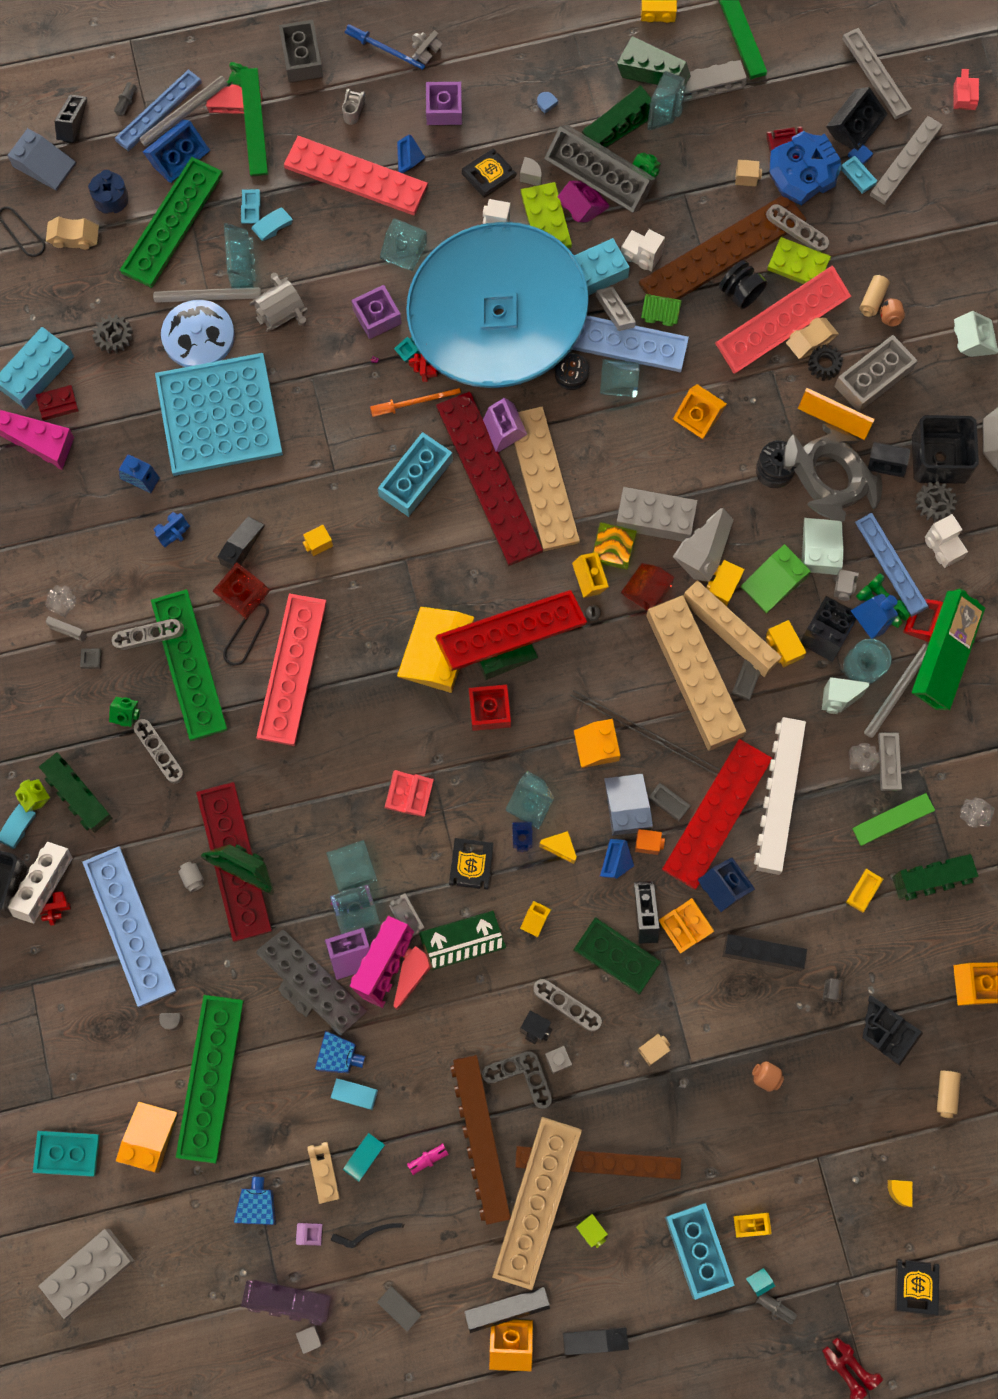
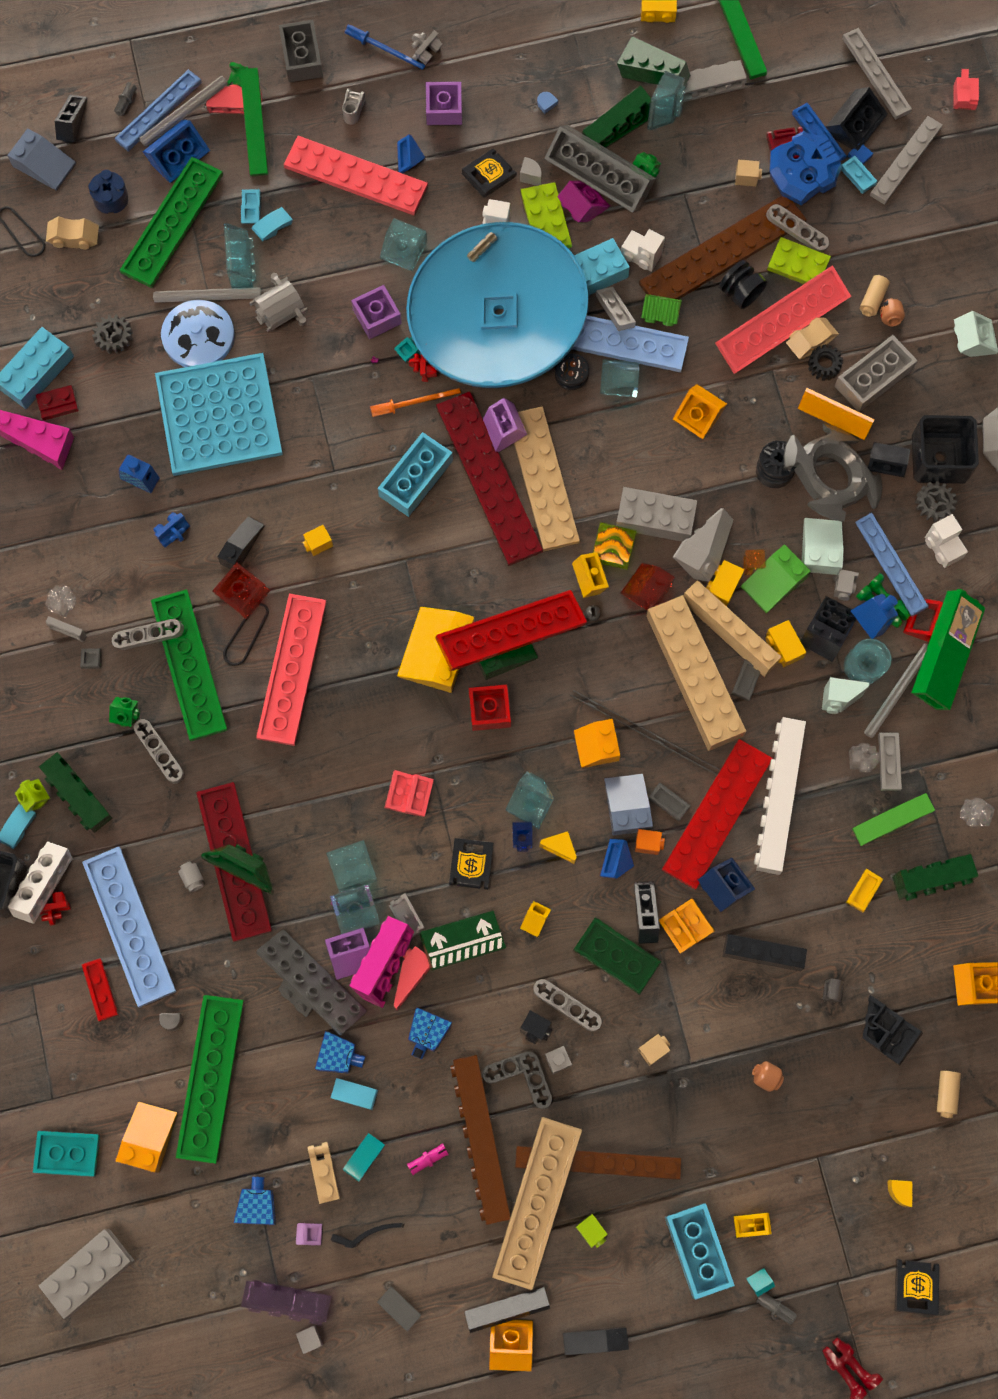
none -> red tile [82,958,119,1022]
none -> torso [408,1008,452,1059]
none -> dark tan axle [467,232,497,262]
none -> clear orange bracket [743,549,766,575]
none -> blue tile [792,103,846,161]

